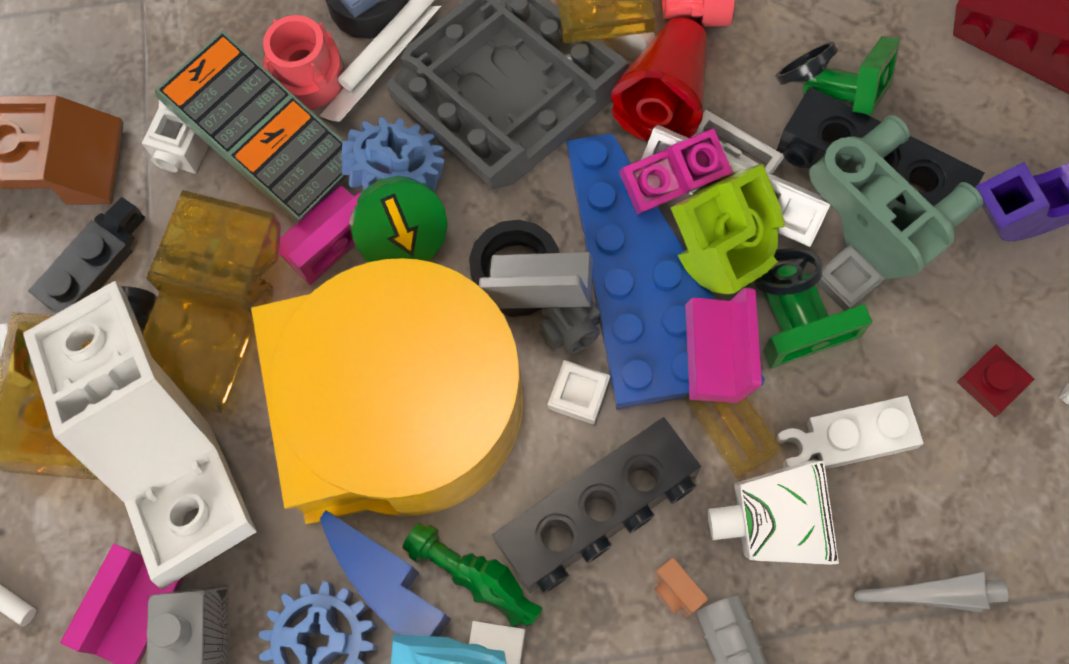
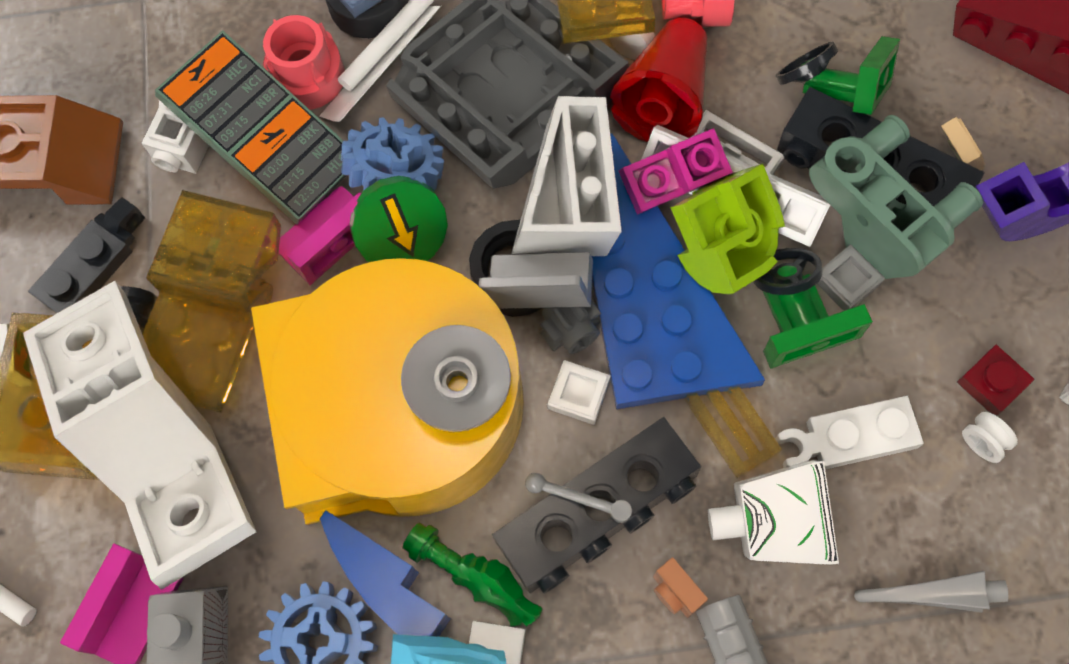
dark pink panel [685,288,762,403] -> none
none -> light grey dish [401,325,511,432]
none -> white wedge [511,96,622,256]
none -> light grey hinge [525,473,632,523]
none -> tan tile [941,117,985,170]
none -> white bush [962,412,1018,463]

